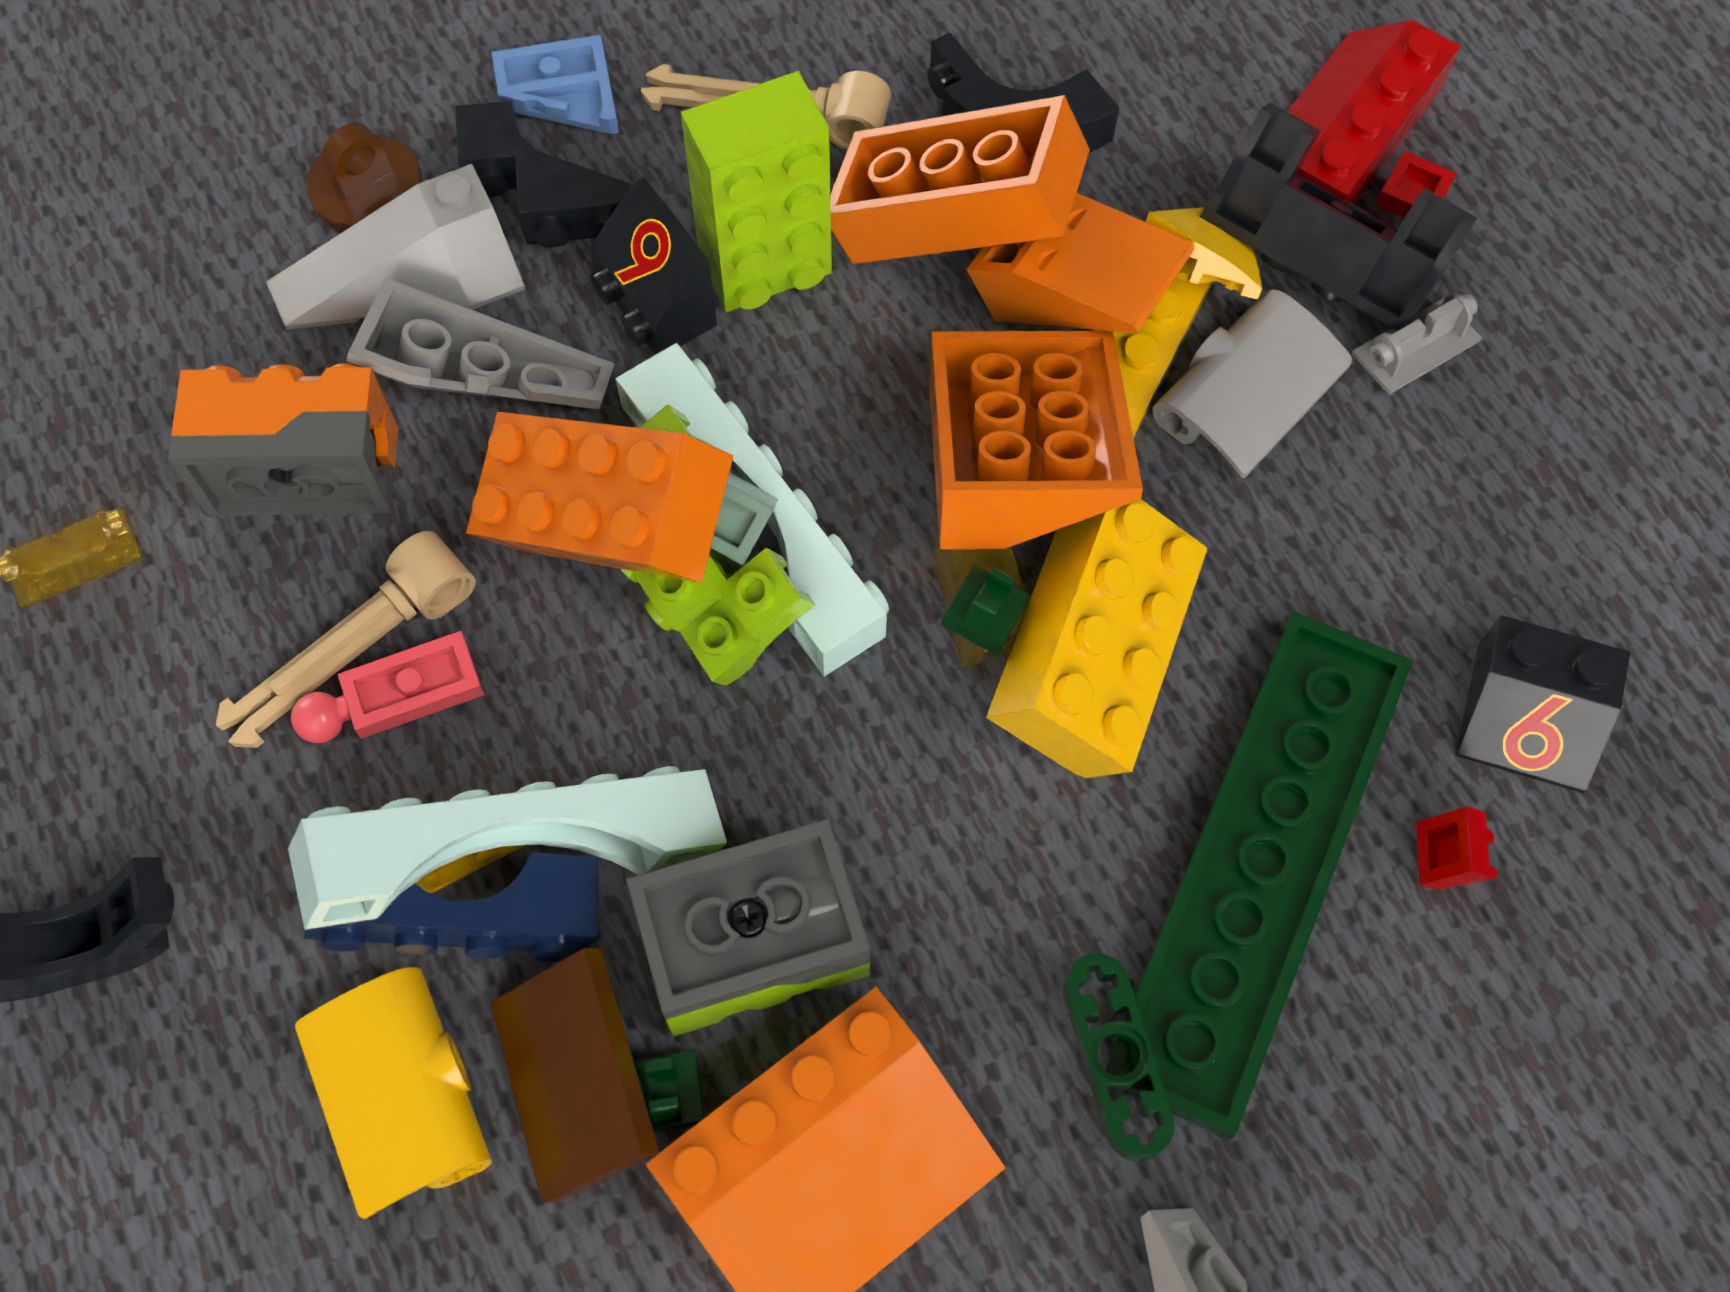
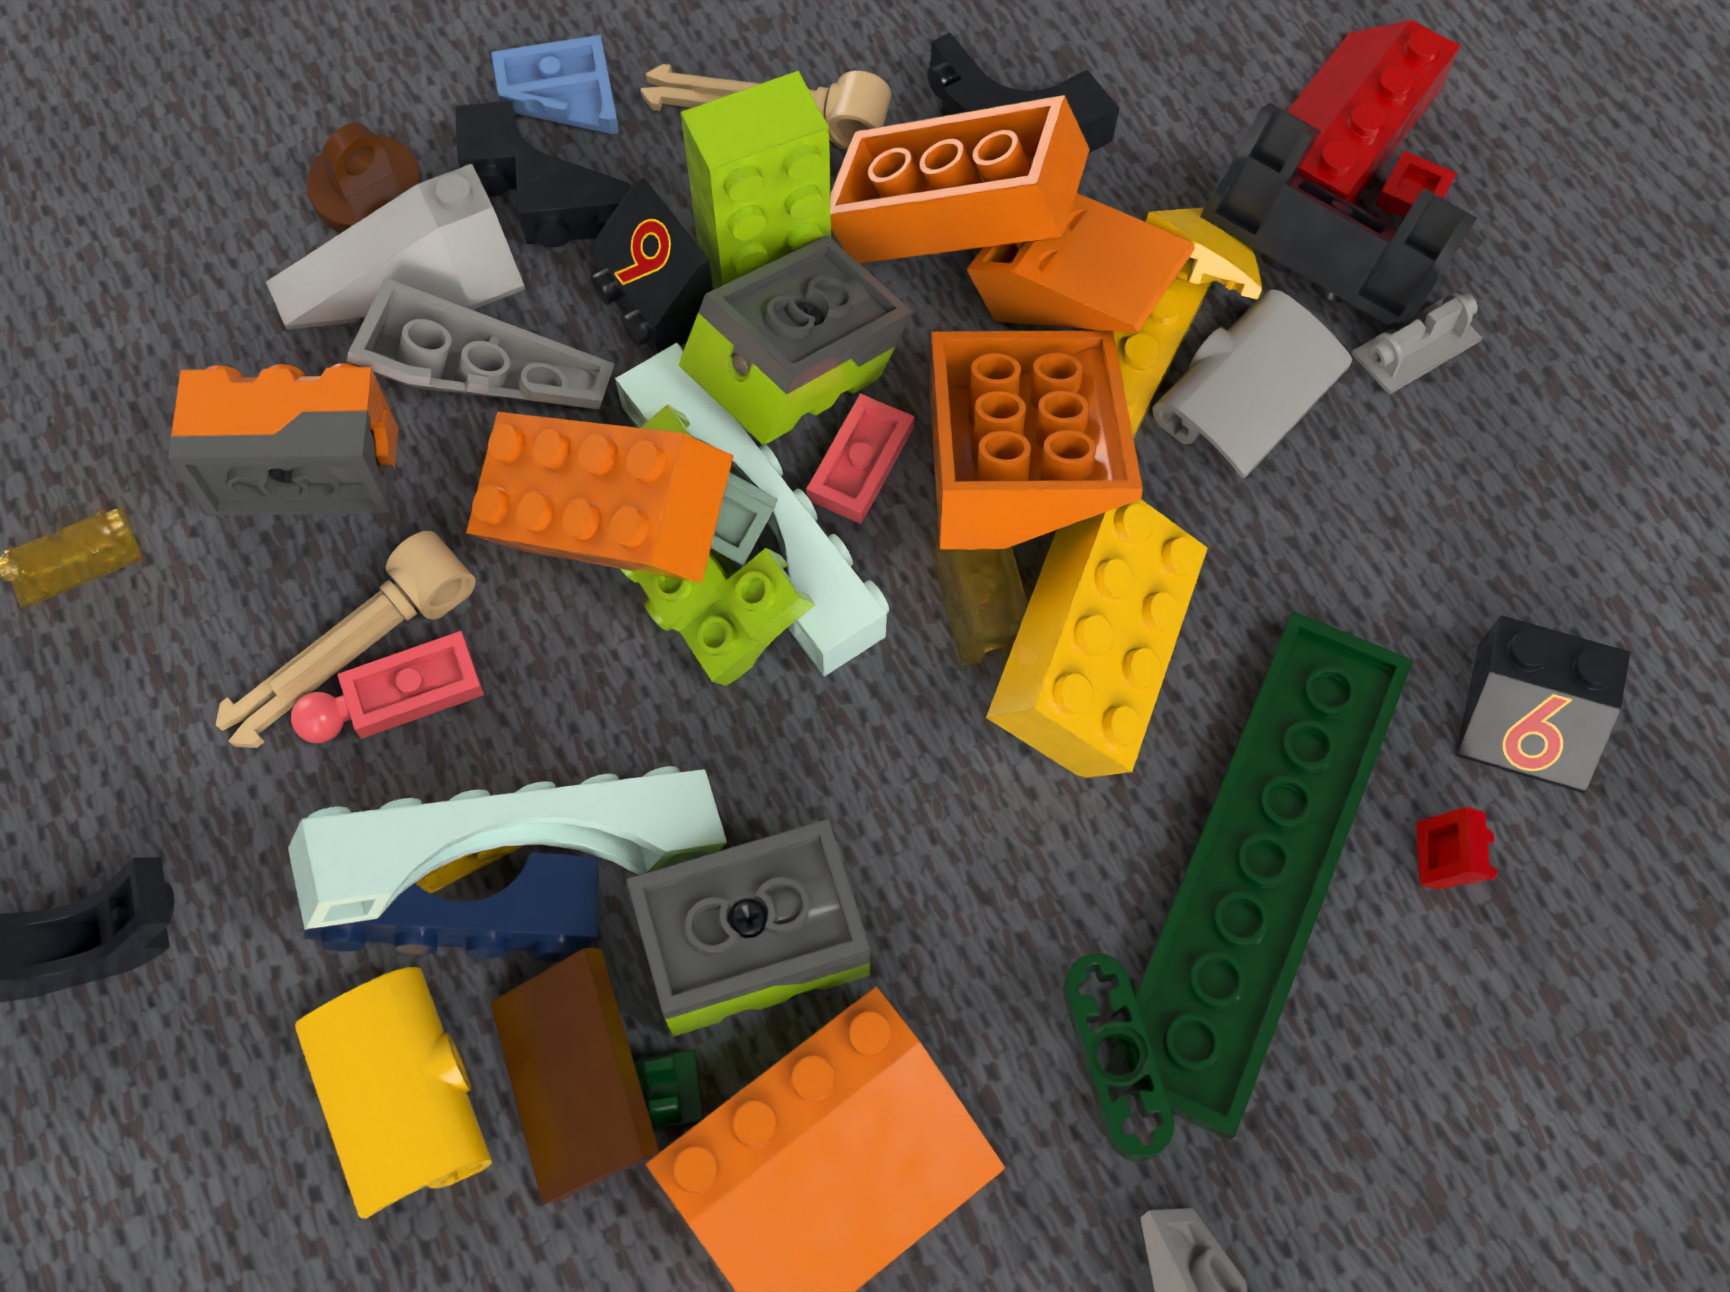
dark green tile [940,564,1031,656] -> none
none -> dark grey piece [678,235,913,446]
none -> coral plate [806,393,915,524]

